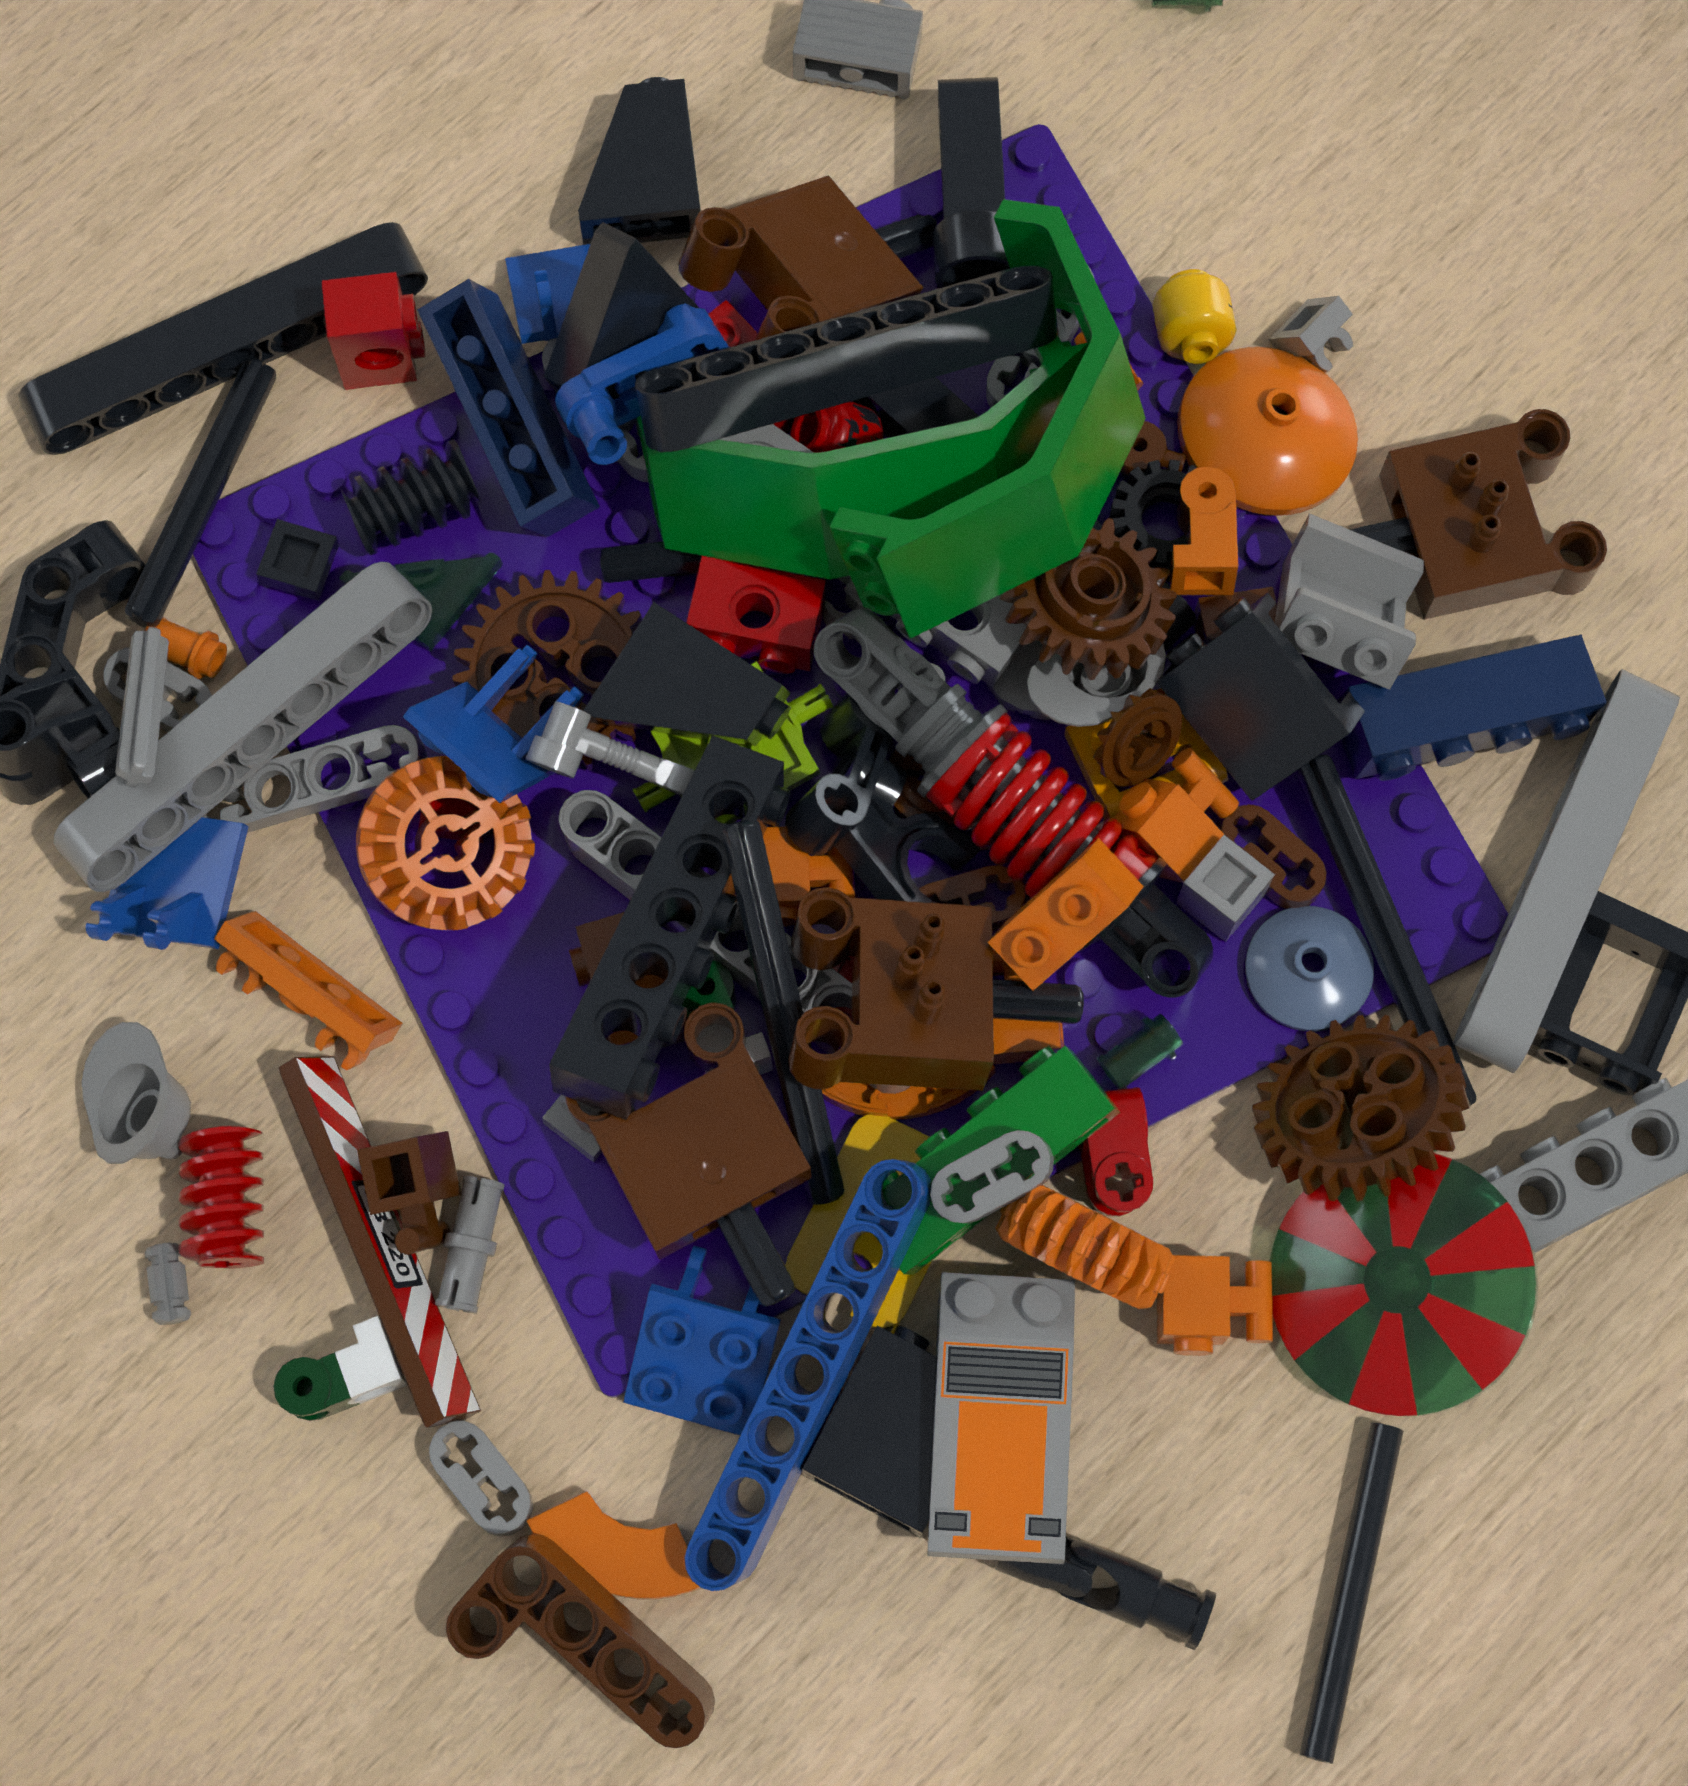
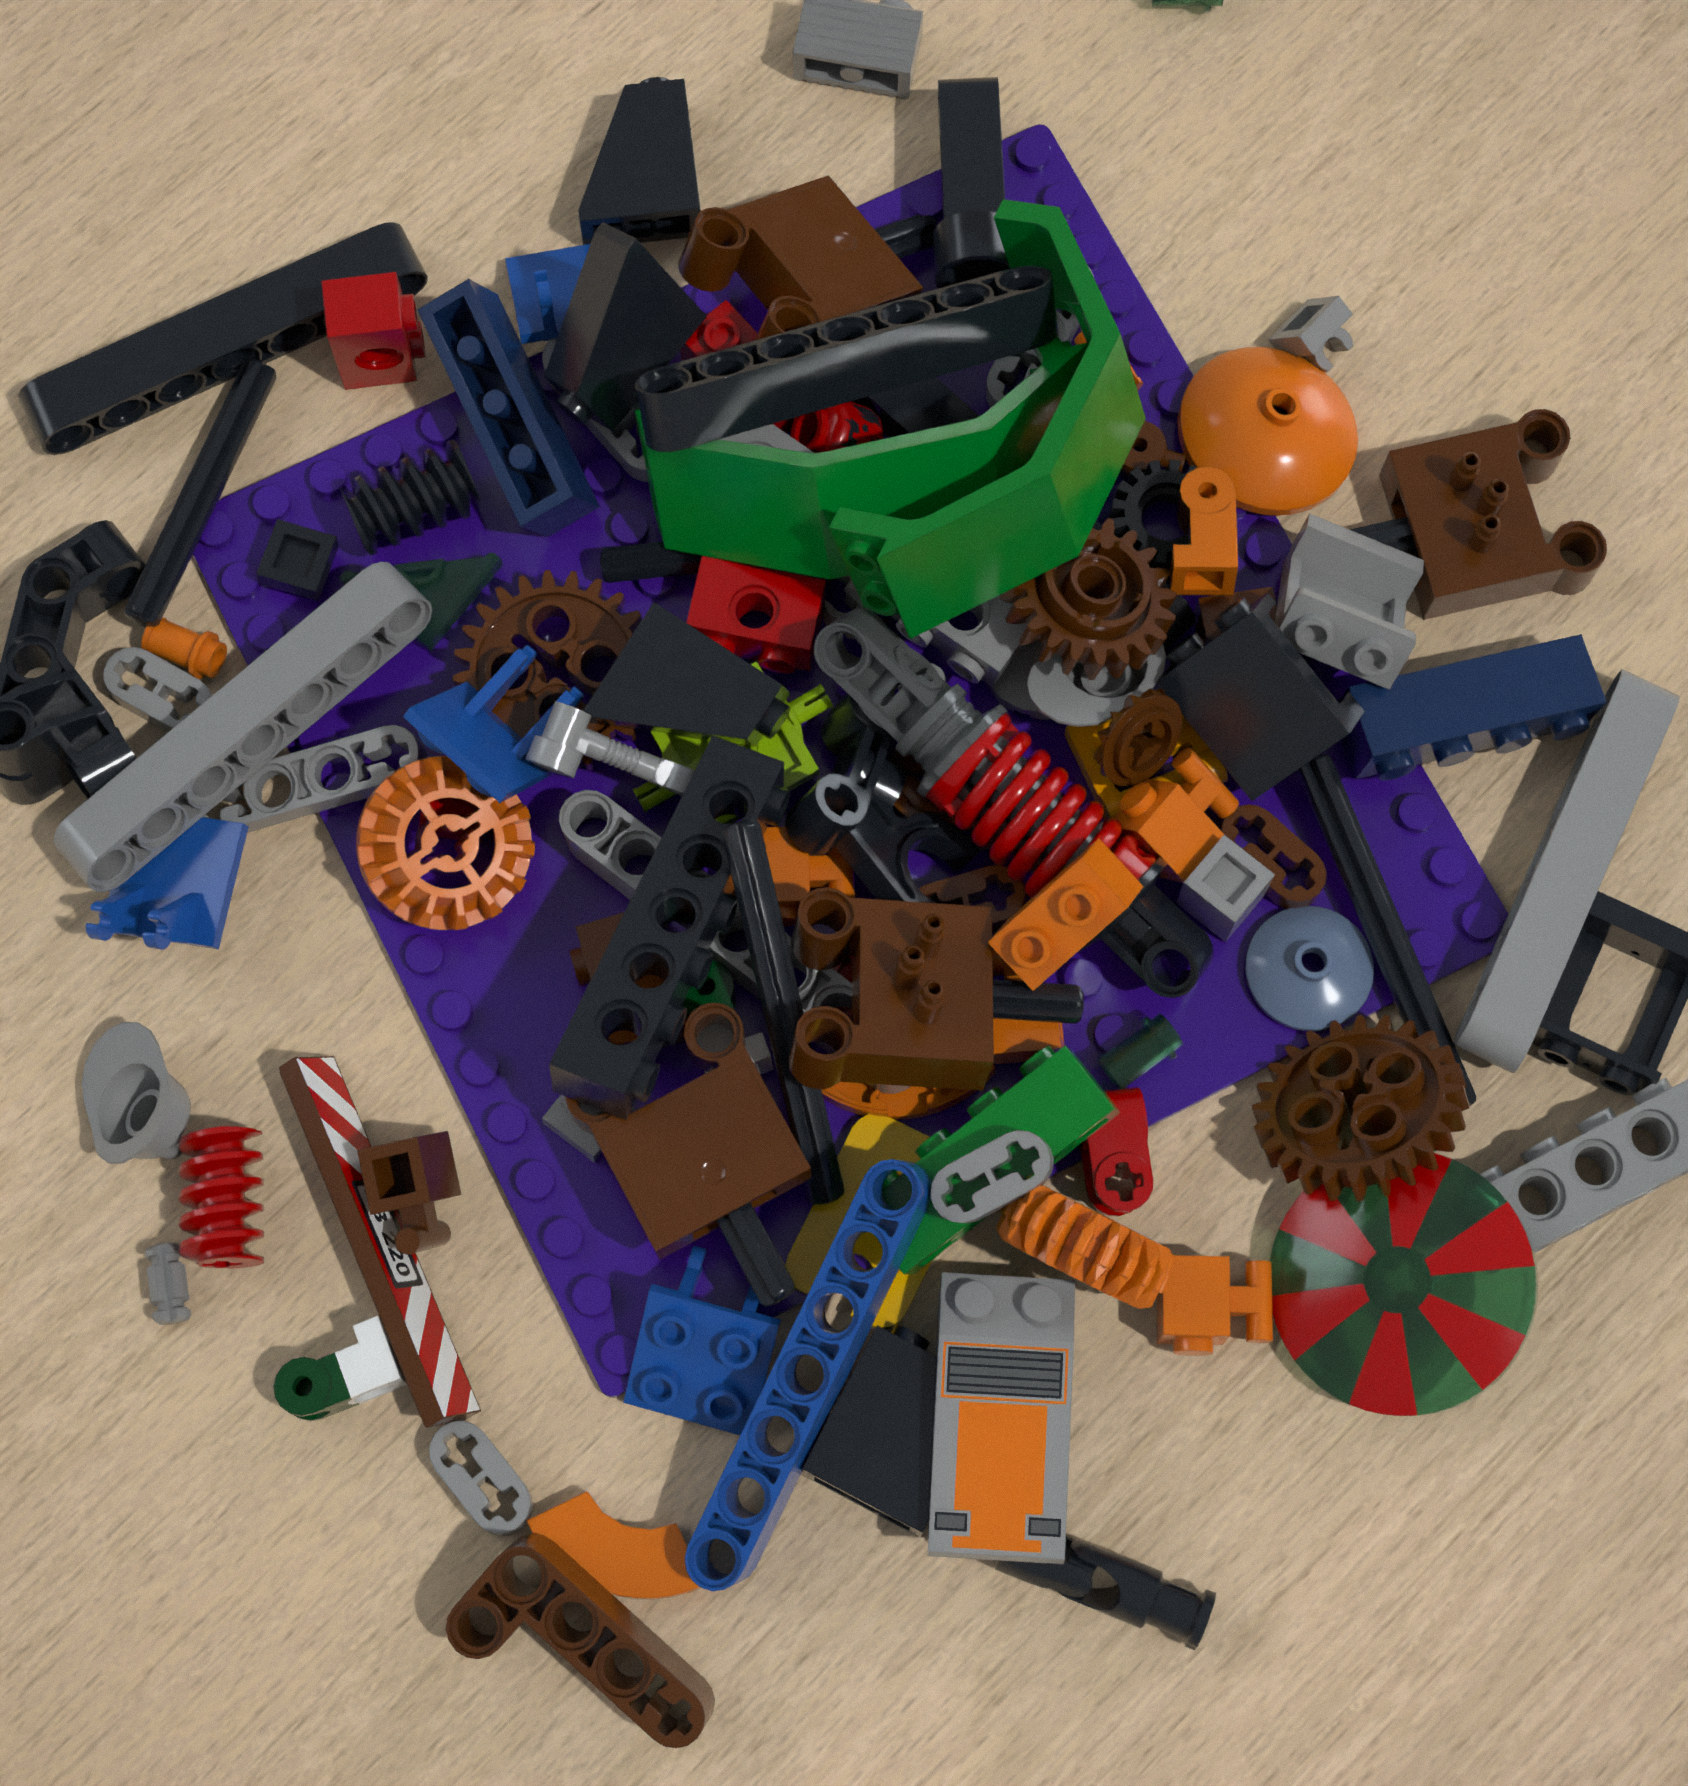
light grey axle [115,627,169,787] -> none
orange plate [214,911,403,1071] -> none
light grey pin [435,1176,505,1314] -> none
blue beam [555,303,730,465] -> none
yellow head [1152,269,1237,364] -> none
black piece [1299,1423,1404,1764] -> none

